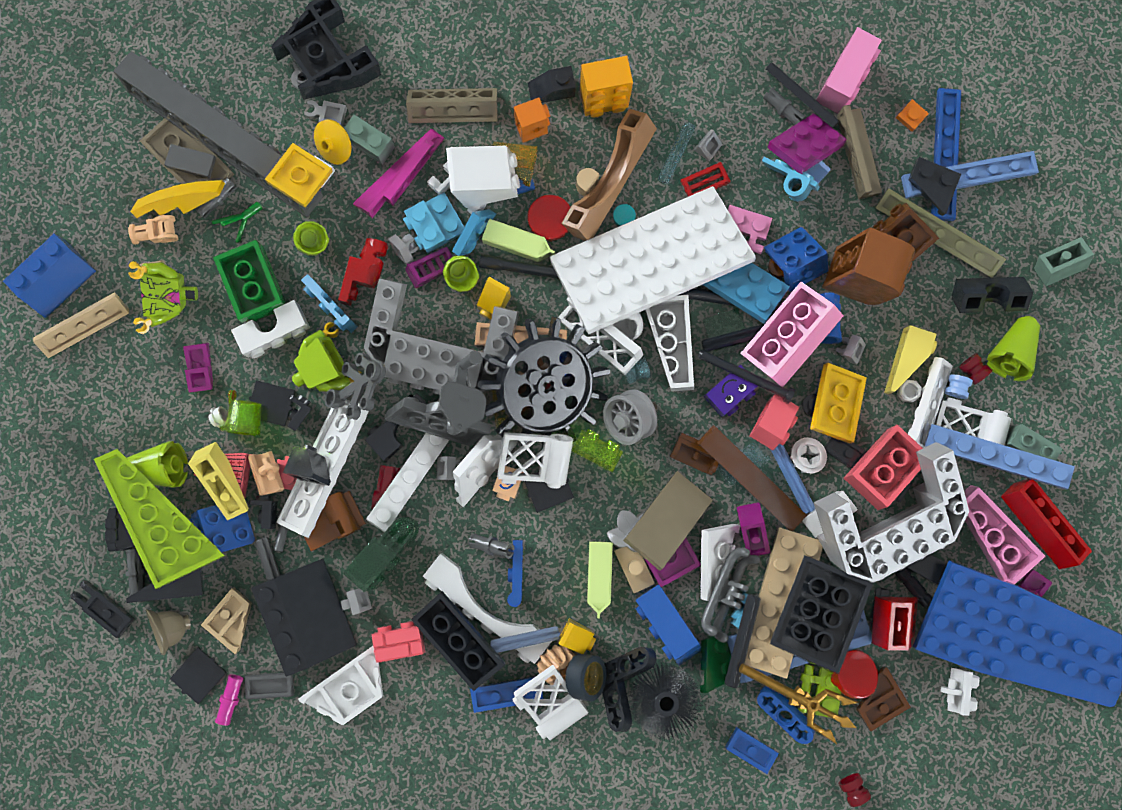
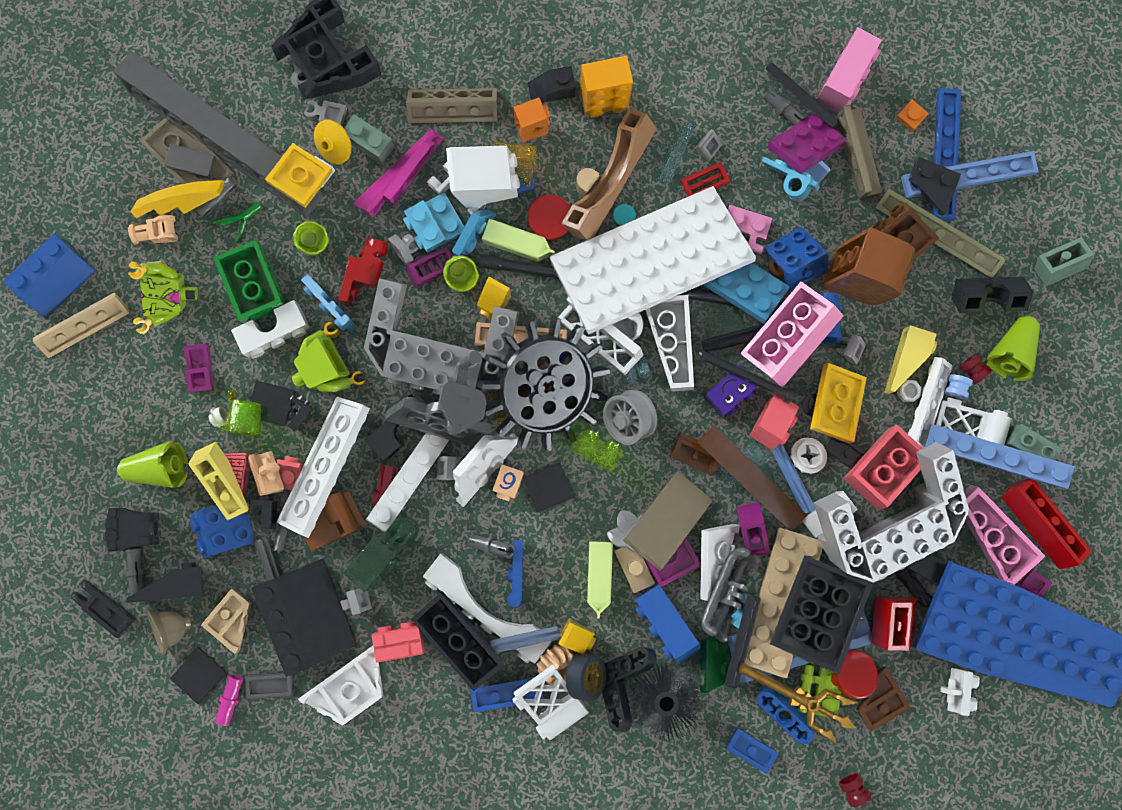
lime wing [94,449,225,589] -> none
black slope [283,445,331,486] -> none
dark grey plant [325,353,386,420] -> none
white piece [497,432,573,488] -> none

